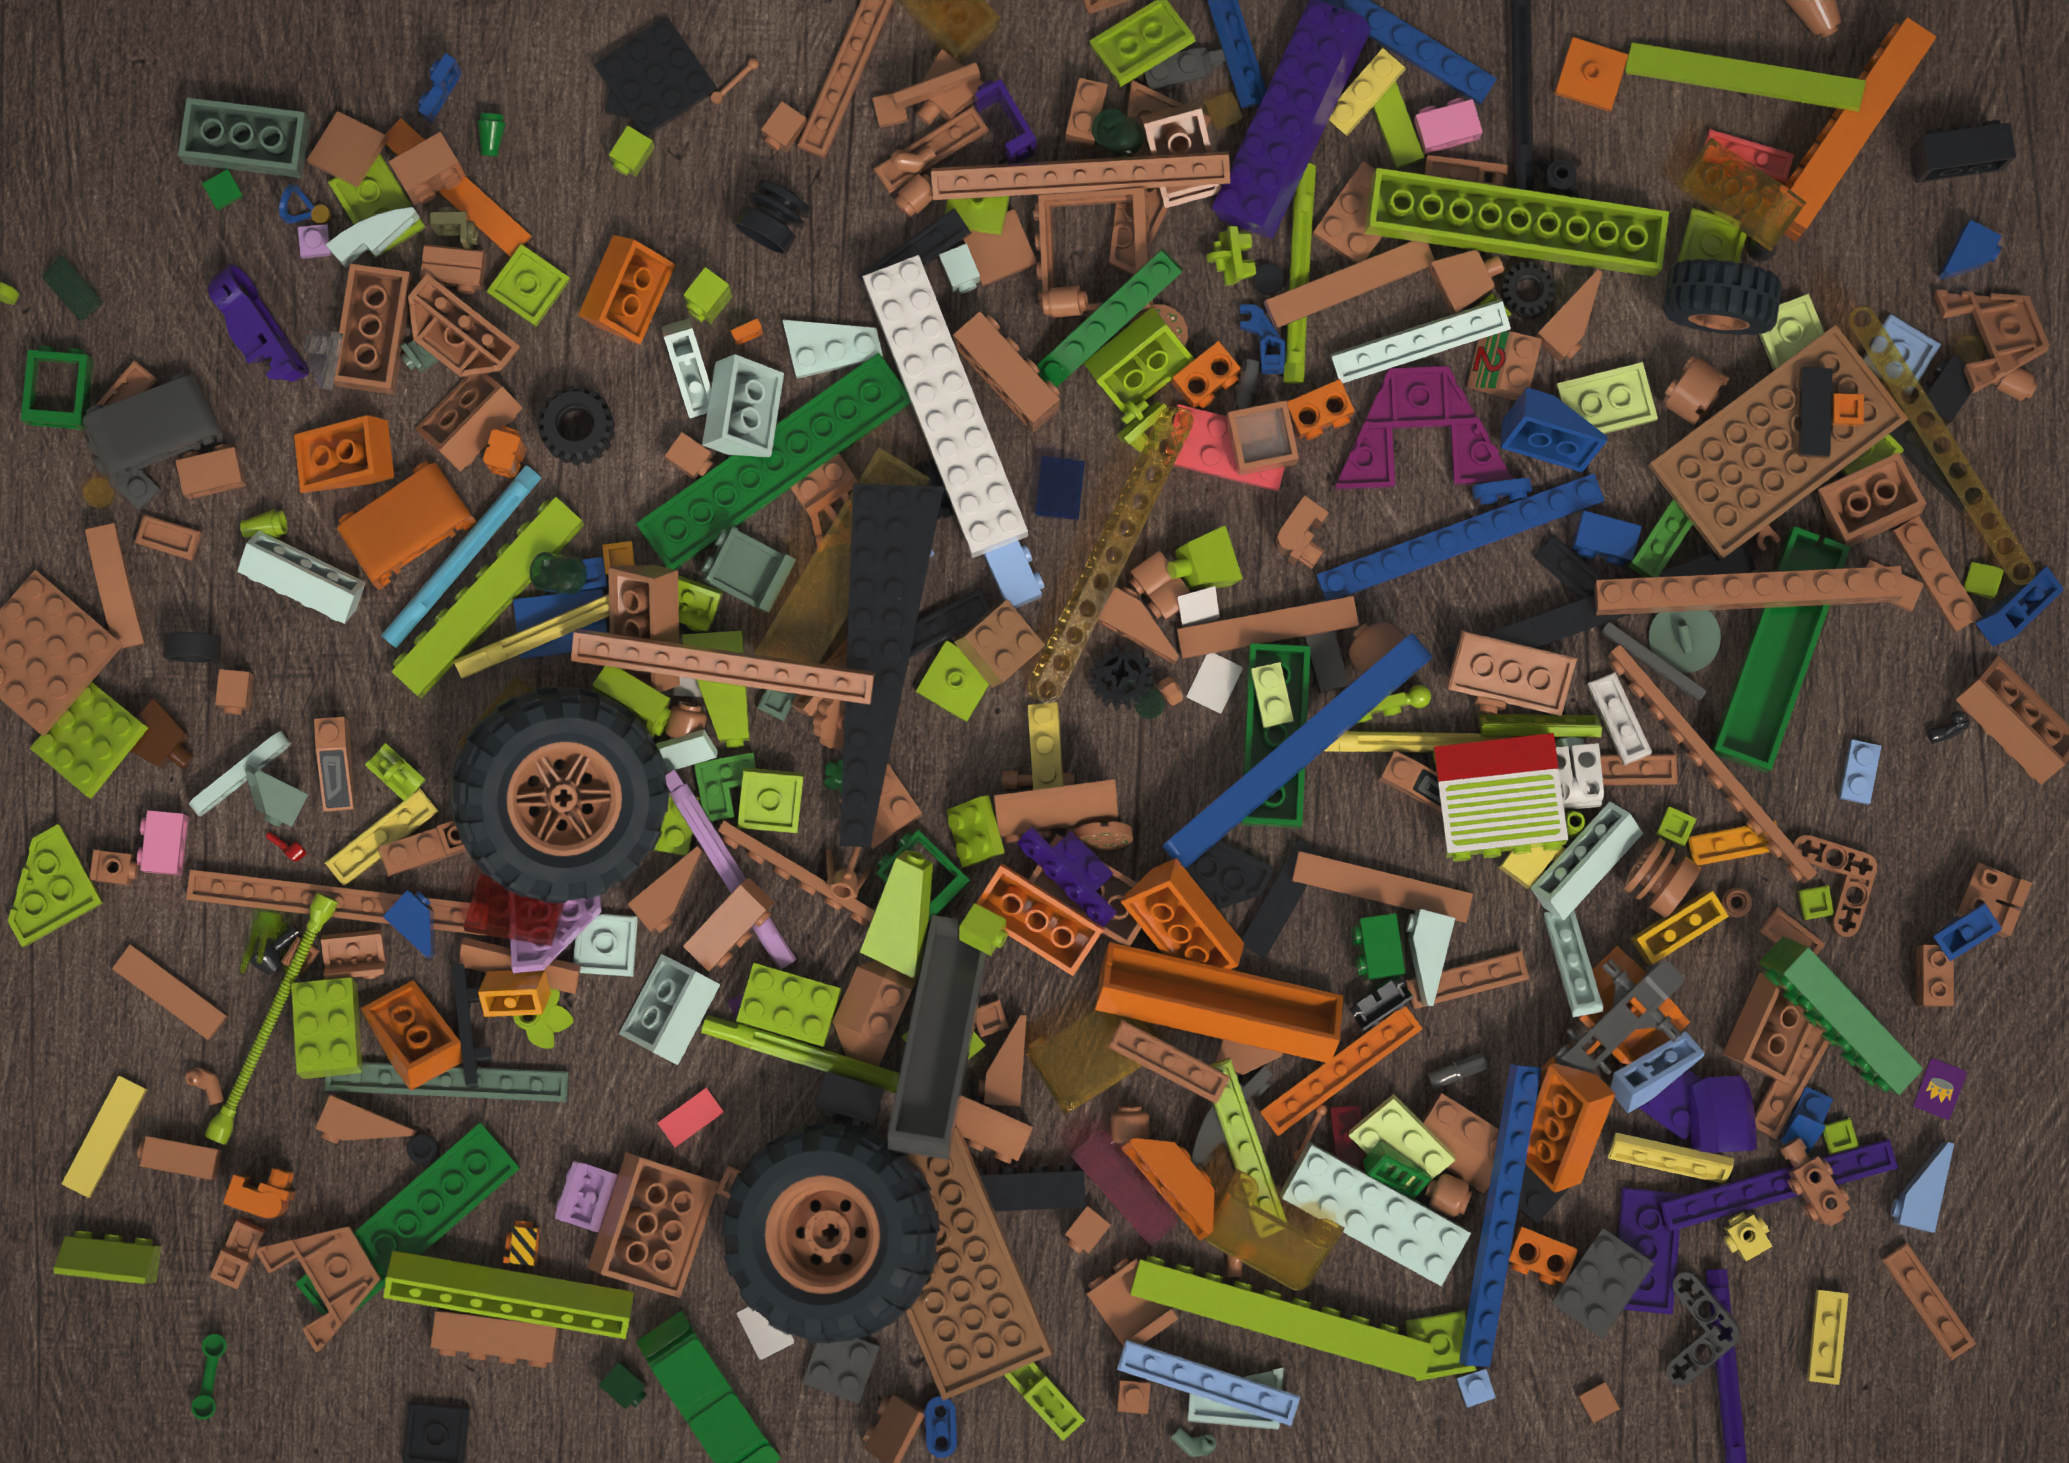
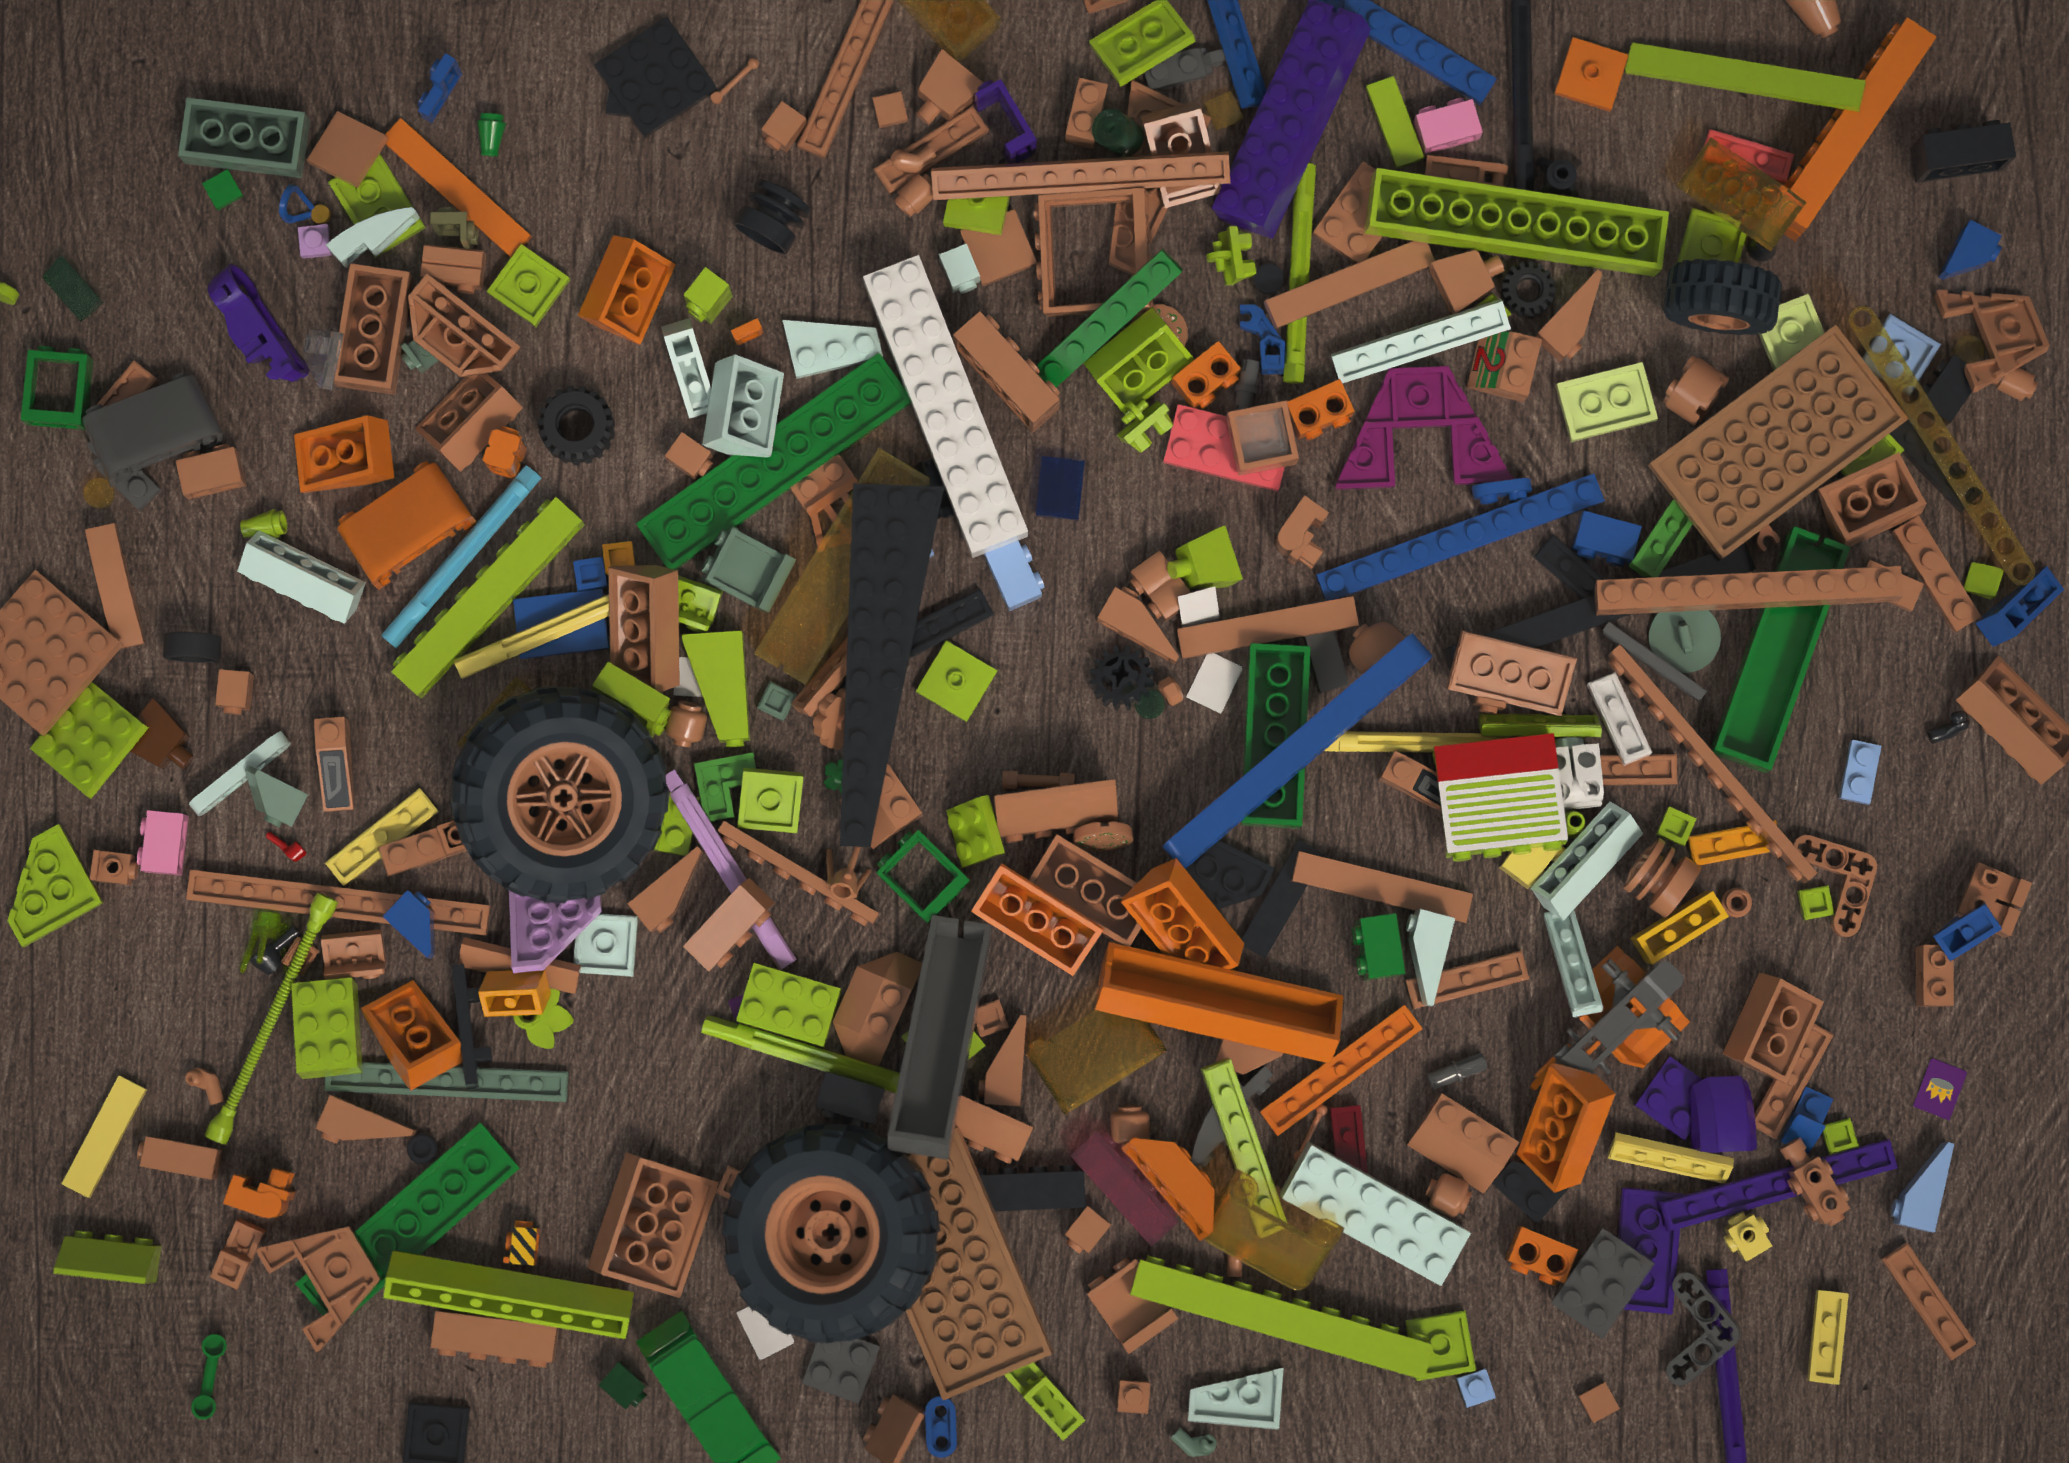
nougat tile [112,944,228,1040] -> none
nougat tile [134,515,202,561] -> none
lime hips [365,743,426,802] -> none
nougat brick [388,131,466,205] -> none
clear red tile [463,875,566,946] -> none
clear green wheel [529,552,587,595] -> none
lavender bracket [555,1161,618,1233] -> none
nougat plate [571,629,875,704] -> none
lime brick [609,125,655,177] -> none
light aqua slope [619,954,720,1065] -> none
light aqua tile [656,729,718,773] -> none
coral tile [658,1087,724,1148] -> none
black tile [857,208,972,288] -> none
lime slope [860,850,933,978] -> none
nougat tile [893,63,980,111] -> none
medium nougat brick [954,600,1045,688] -> none
lime brick [959,903,1008,956] -> none
dark purple bracket [1017,827,1117,927] -> none
clear yellow beam [1028,406,1194,703] -> none
light yellow plate [1028,702,1064,790] -> none
nougat brick [1042,285,1088,318] -> none
nougat tile [1108,1020,1230,1104] -> none
light blue tile [1117,1340,1300,1426] -> none
yellowish green plate [1250,662,1294,728] -> none
light yellow plate [1329,48,1406,136] -> none
black hinge [1349,976,1414,1031] -> none
yellowish green plate [1349,1094,1455,1186] -> none
lime plate [1357,684,1431,723] -> none
green slope [1363,1142,1432,1200] -> none
blue plate [1459,1064,1542,1367] -> none
blue slope [1500,387,1607,472] -> none
light blue slope [1610,1031,1705,1113] -> none
nougat tile [1758,907,1825,956] -> none
green brick [1758,937,1923,1095] -> none
black tile [1798,367,1832,458] -> none
orange plate [1831,393,1864,426] -> none

